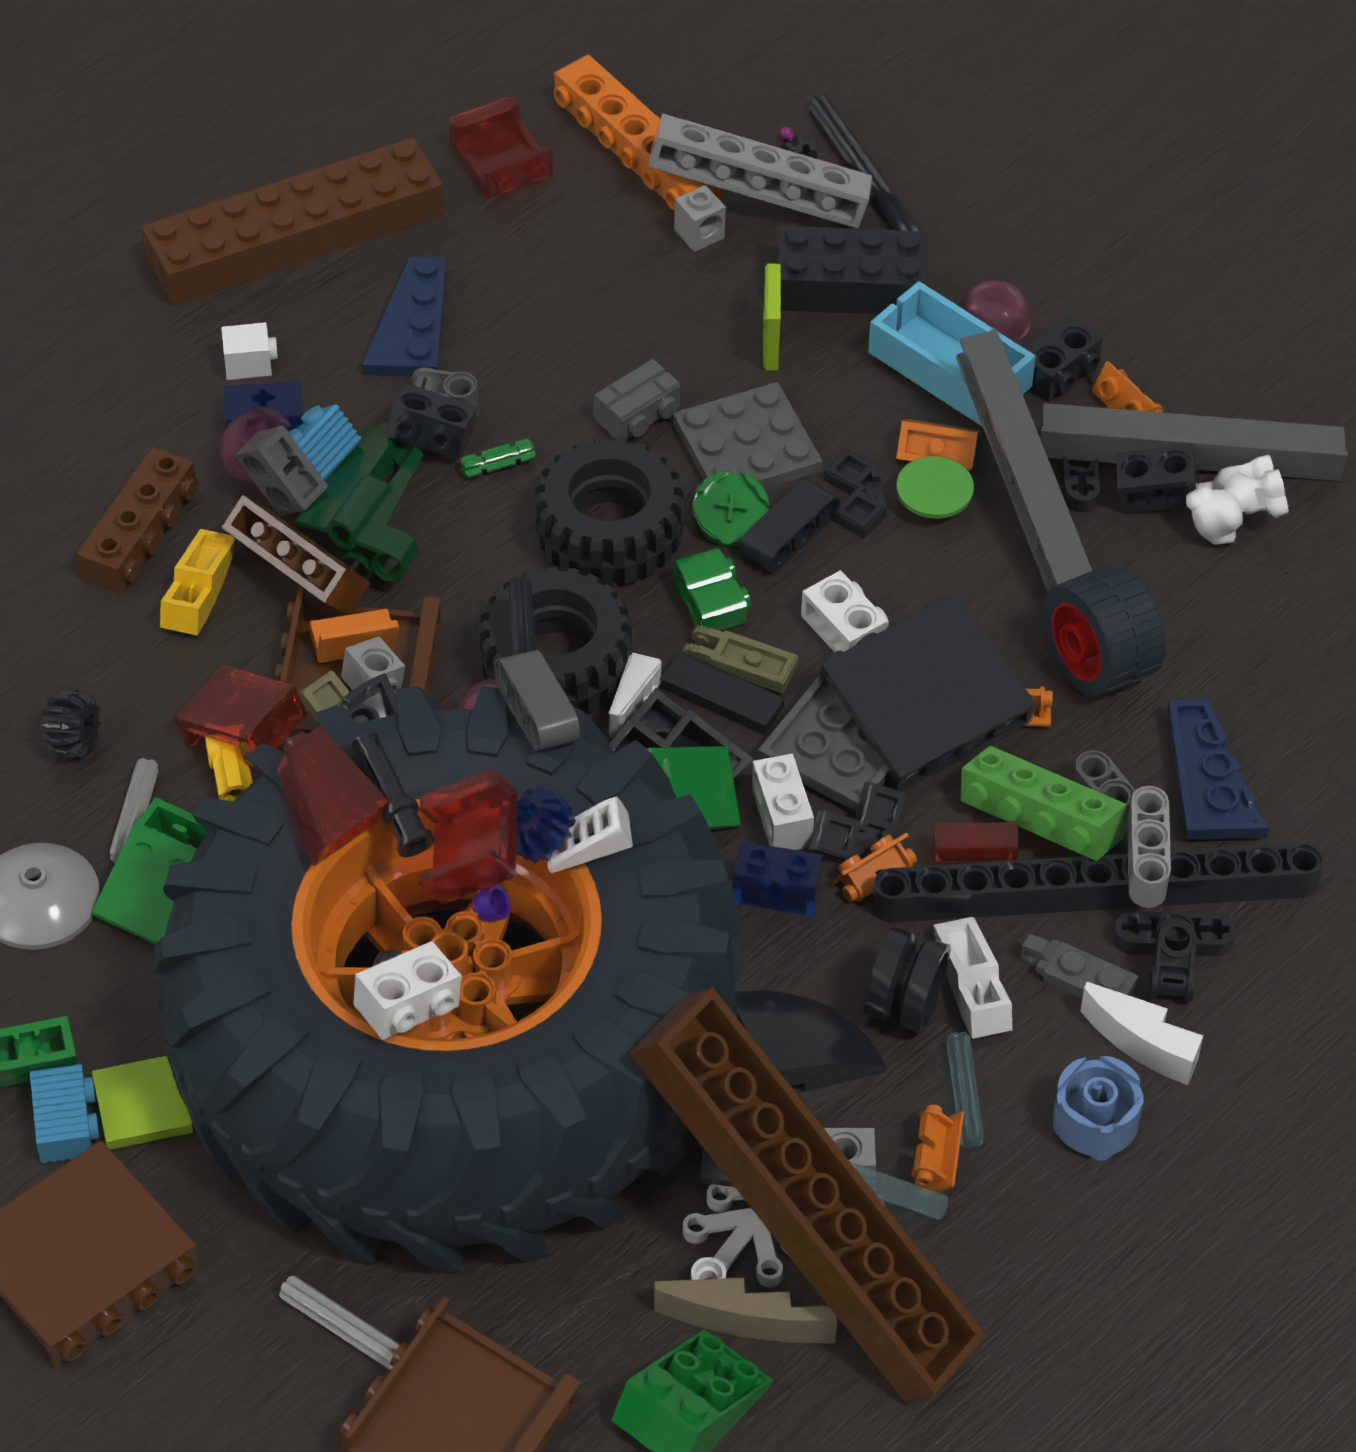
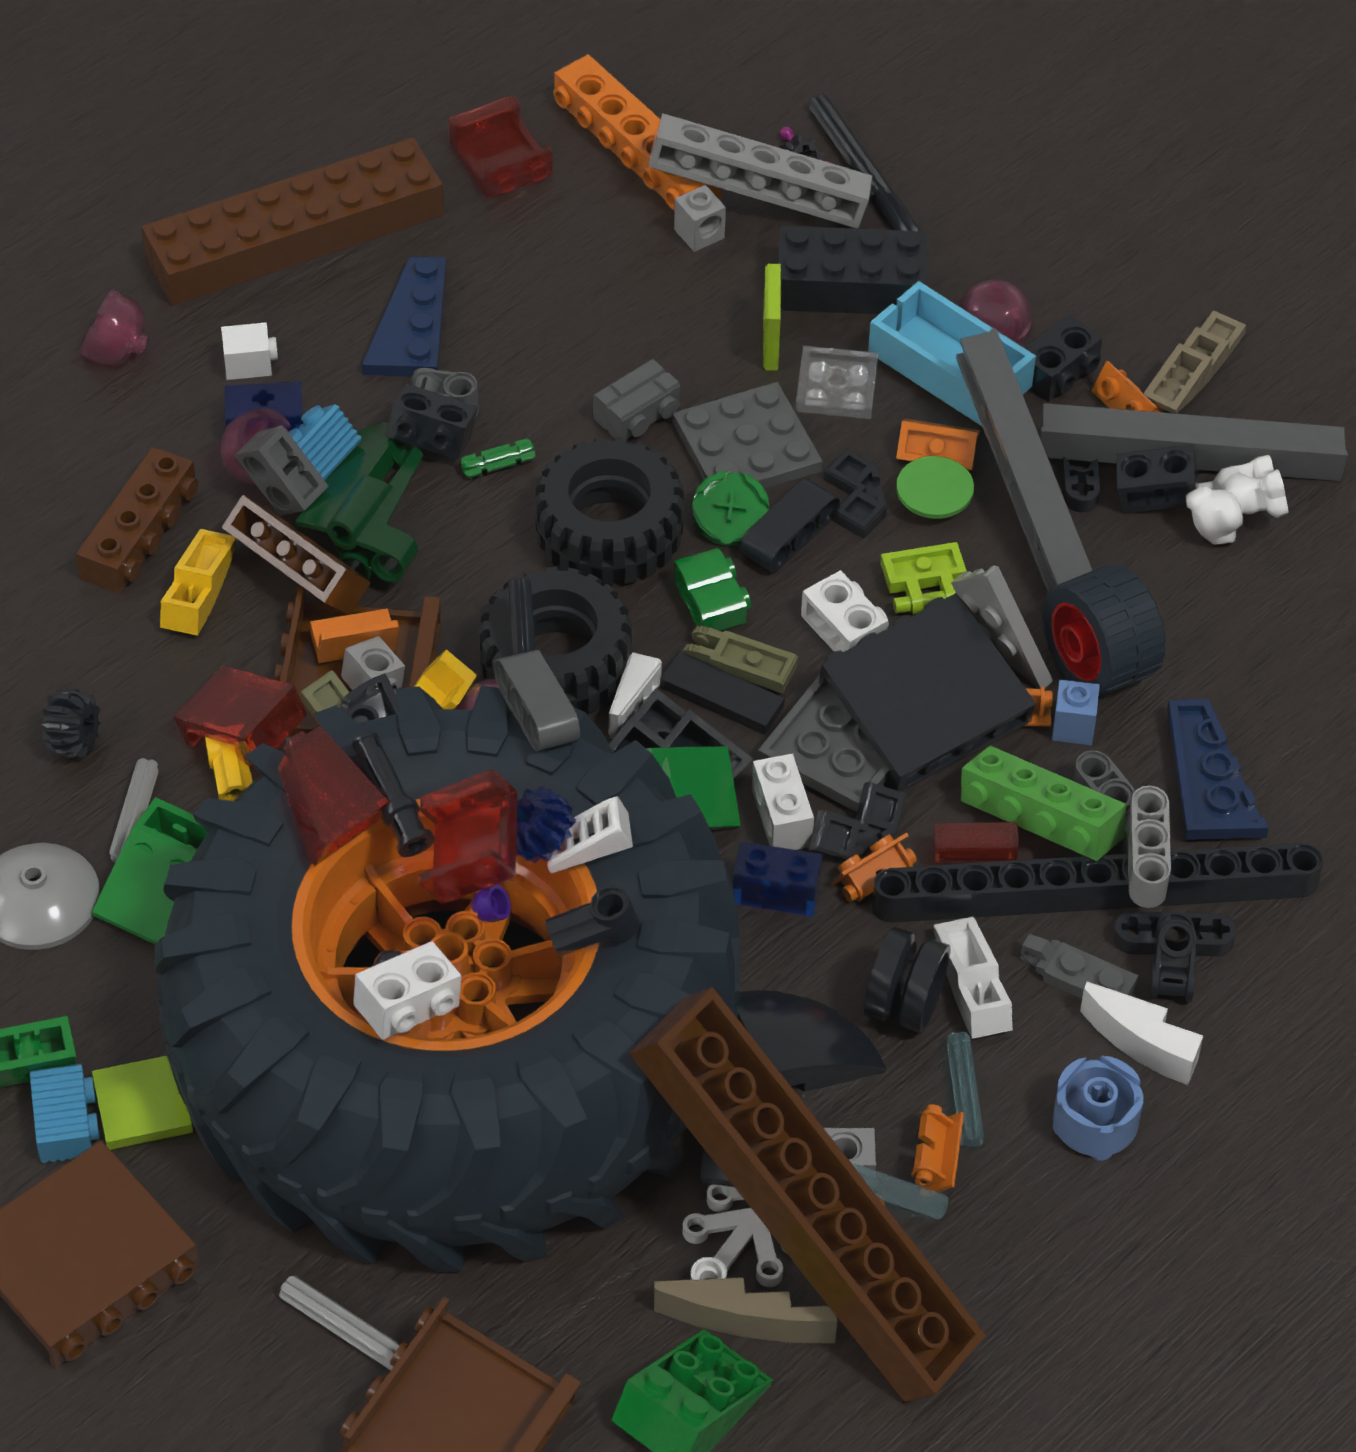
none -> clear pink cylinder [80,289,150,366]
none -> yellow panel [414,650,477,709]
none -> black piece [545,886,639,957]
none -> clear plate [795,346,878,419]
none -> lime plate [880,542,967,615]
none -> light grey wing [951,565,1053,689]
none -> medium blue brick [1052,680,1100,745]
none -> dark tan slope [1143,310,1246,414]

